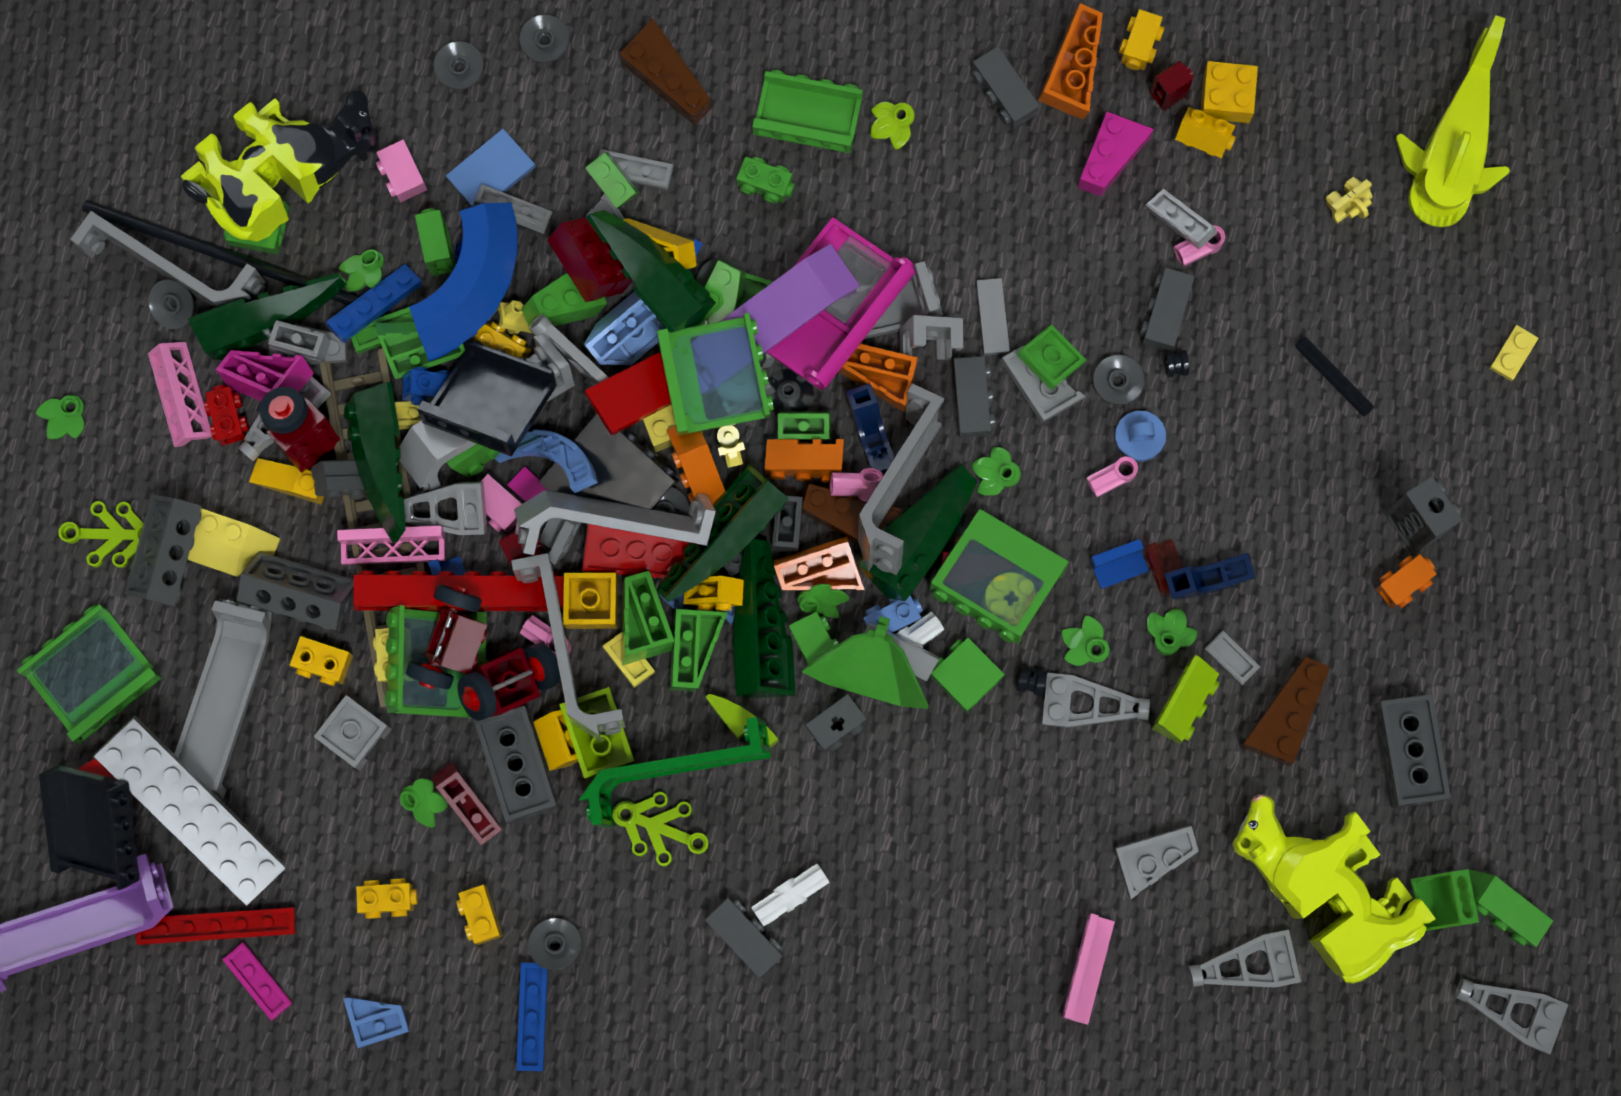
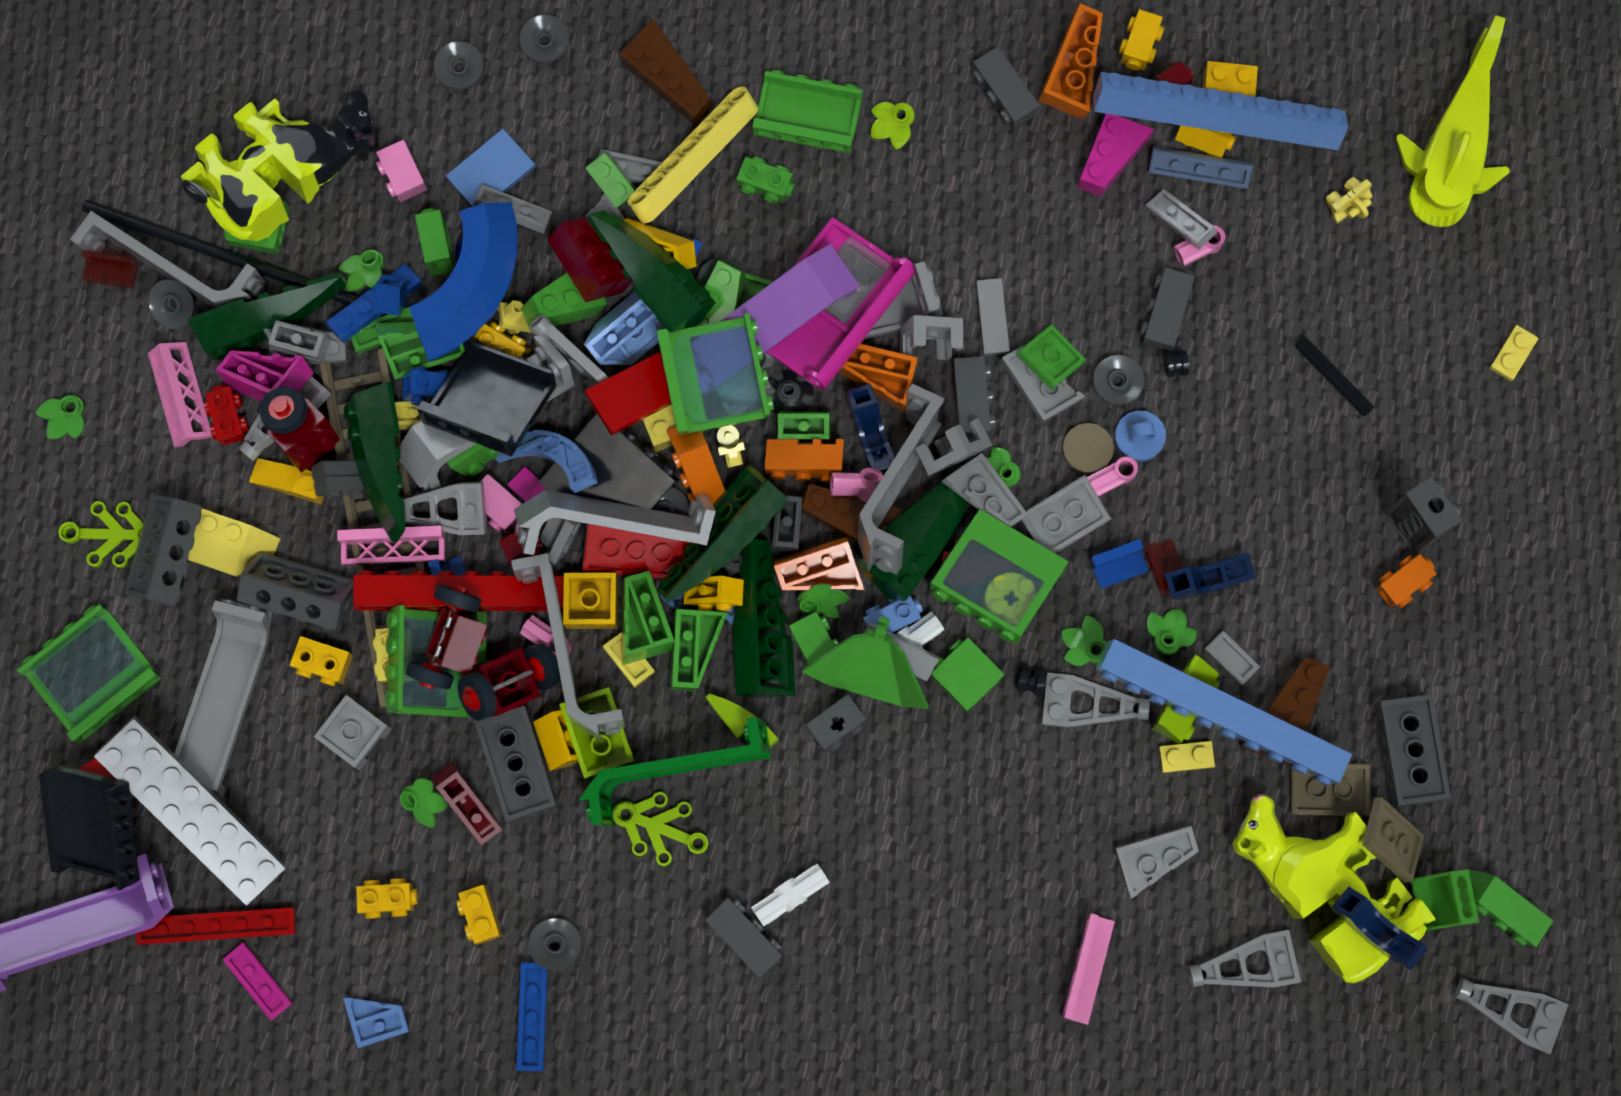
none -> clear red panel [81,250,138,289]
none -> blue panel [374,274,407,316]
none -> light yellow beam [627,87,759,223]
none -> light grey panel [915,418,992,476]
none -> light grey wing [942,453,1028,527]
none -> light grey tile [1022,475,1112,554]
none -> dark tan tile [1062,423,1114,474]
none -> medium blue brick [1093,72,1348,150]
none -> medium blue brick [1096,639,1352,786]
none -> sand blue tile [1148,146,1253,189]
none -> light yellow plate [1159,741,1215,773]
none -> dark tan tile [1290,764,1371,817]
none -> dark blue arch [1332,887,1428,970]
none -> dark tan tile [1362,797,1424,882]

